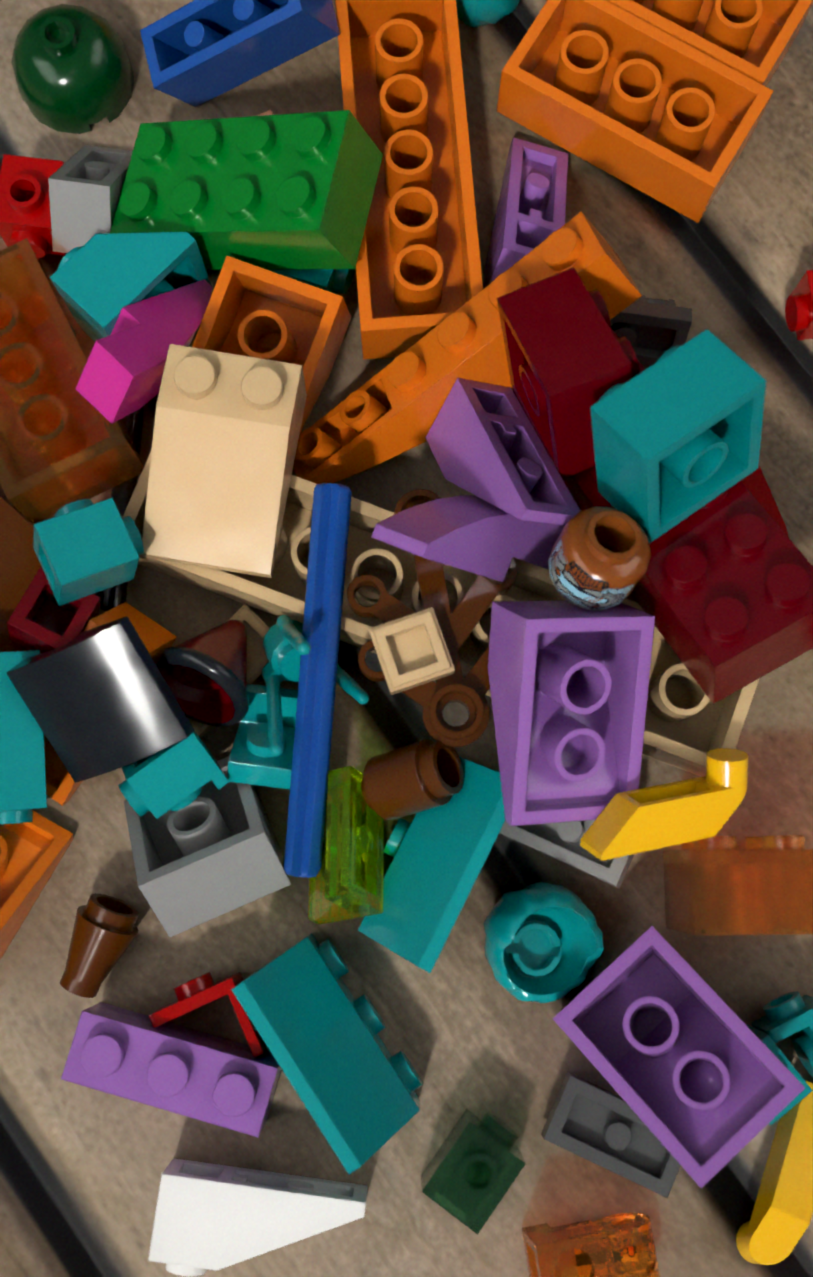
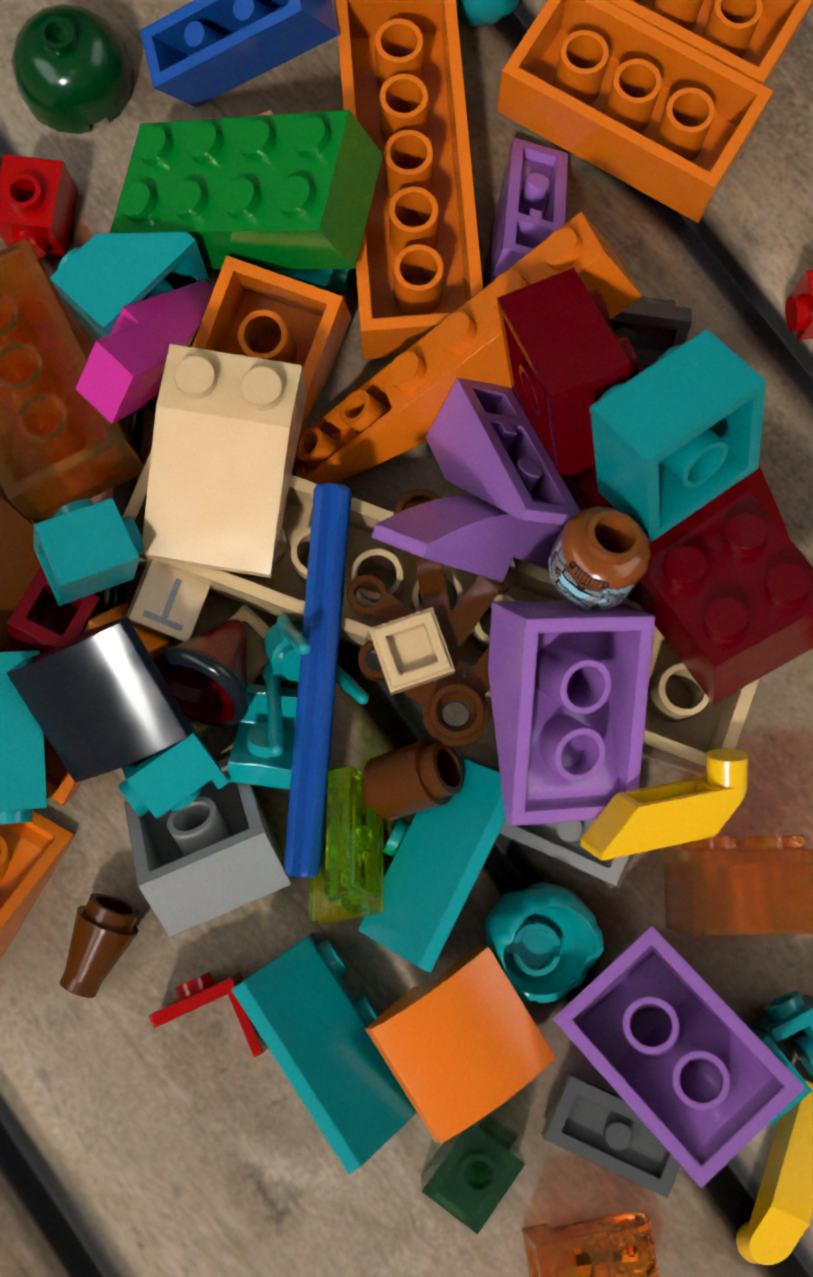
light grey slope [48,145,133,253] -> none
medium lavender brick [61,1002,282,1137] -> none
white slope [148,1158,368,1277] -> none
none -> tan tile [125,559,211,643]
none -> orange slope [365,946,556,1143]

